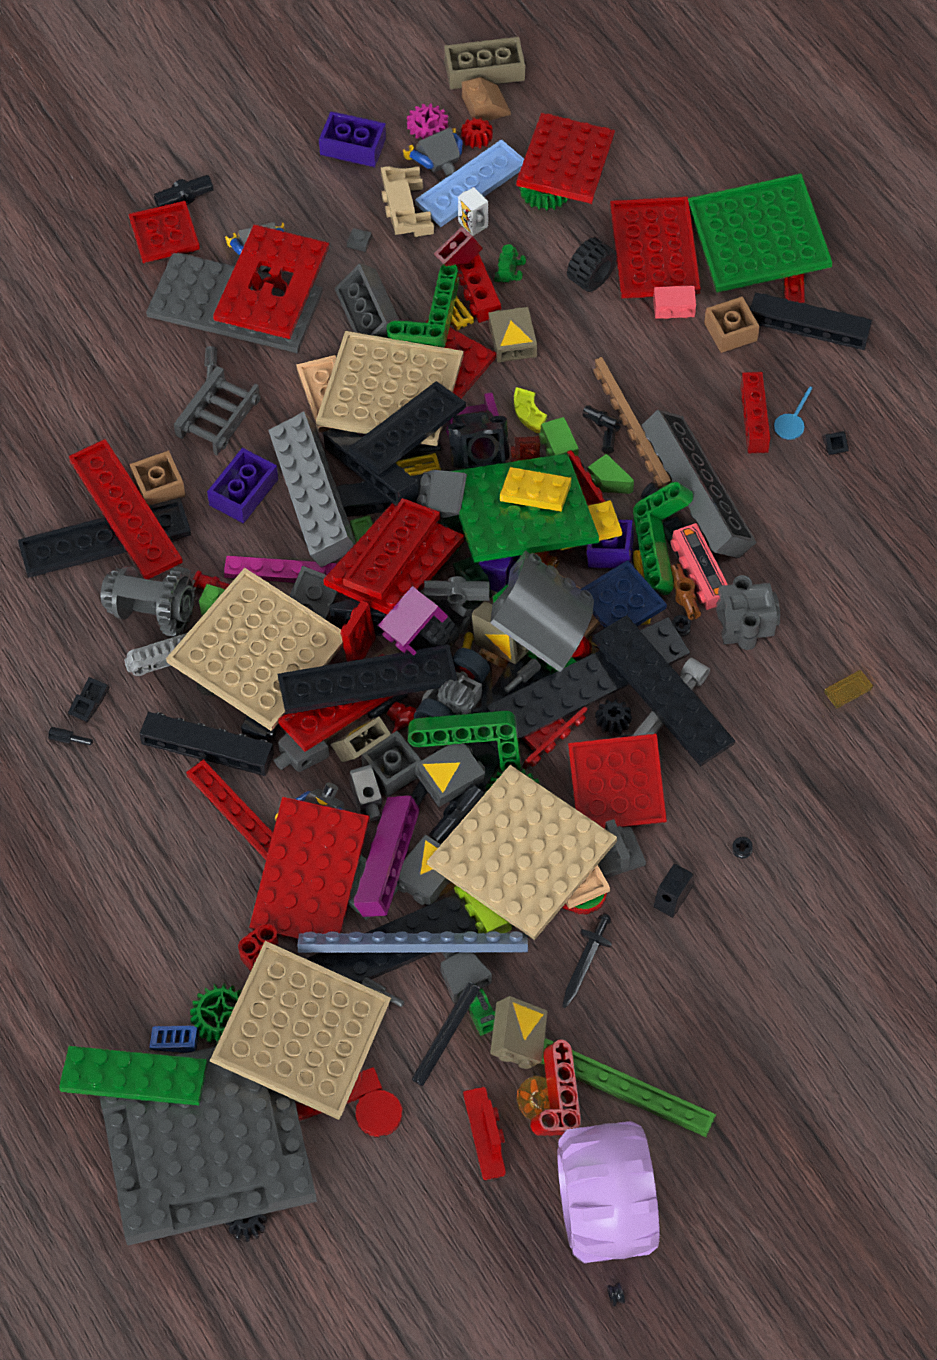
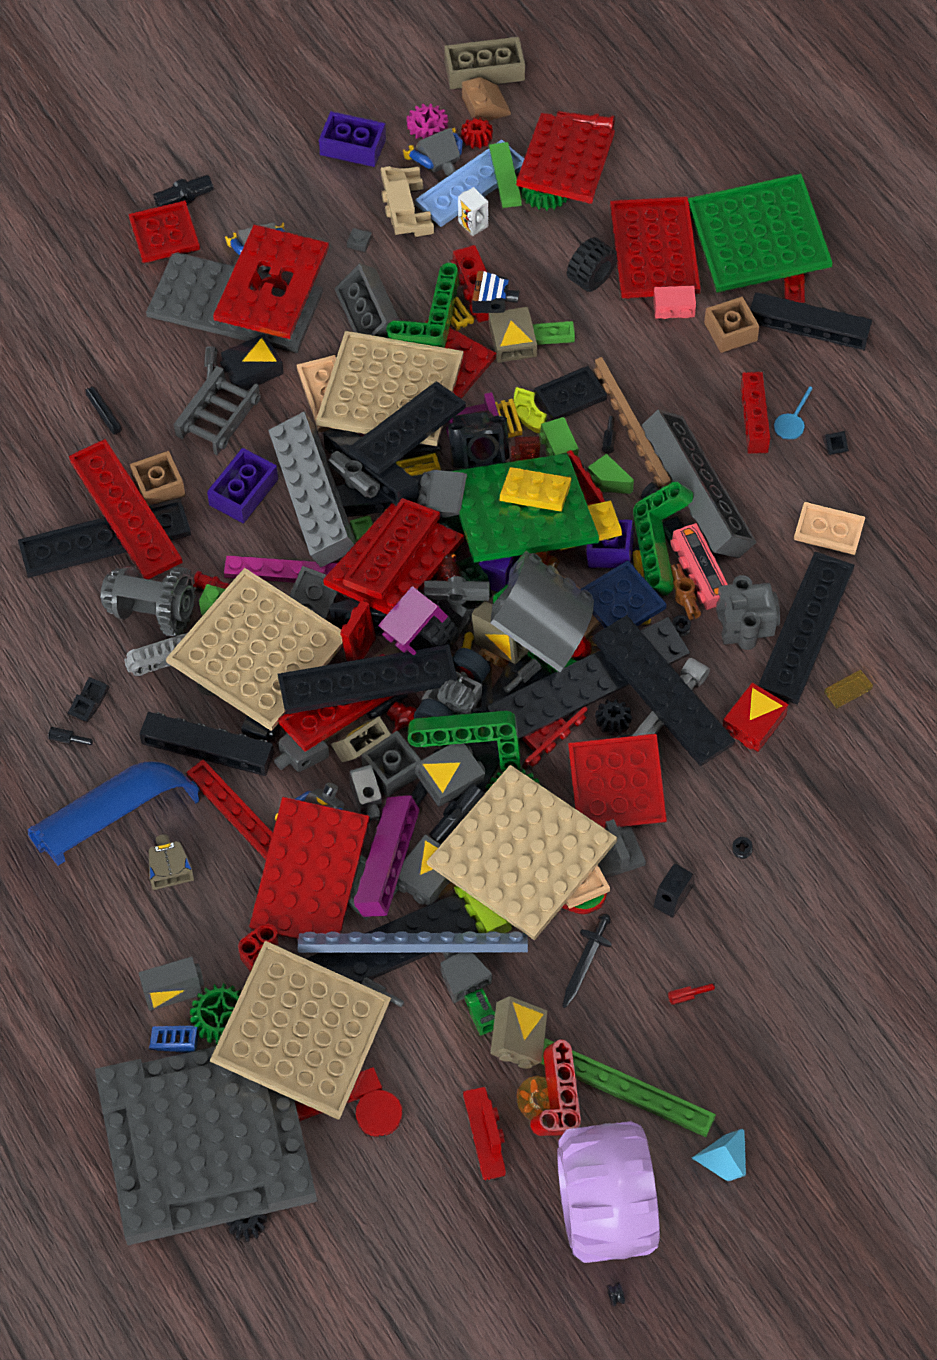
green plate [59,1046,208,1106] -> none
black axle [412,982,480,1086] -> none
dark red slope [434,227,483,266] -> none
green piece [494,244,527,282] -> none
black pin [582,405,622,432] -> none
none -> blue panel [28,761,200,866]
none -> black axle [85,386,122,435]
none -> dark grey brick [138,956,205,1011]
none -> dark tan torso [149,834,194,890]
none -> black brick [220,334,284,390]
none -> dark grey piece [328,451,380,498]
none -> clear red animal [435,554,460,581]
none -> torso [472,271,520,313]
none -> bright green tile [489,142,522,208]
none -> yellow tile [495,398,523,438]
none -> bright green plate [533,321,575,345]
none -> black plate [534,366,607,420]
none -> red pin [557,111,615,131]
none -> red axle [668,983,715,1005]
none -> medium azure slope [692,1129,746,1181]
none -> red brick [722,683,789,752]
none -> black plate [758,551,855,705]
none -> light nougat plate [794,502,865,555]

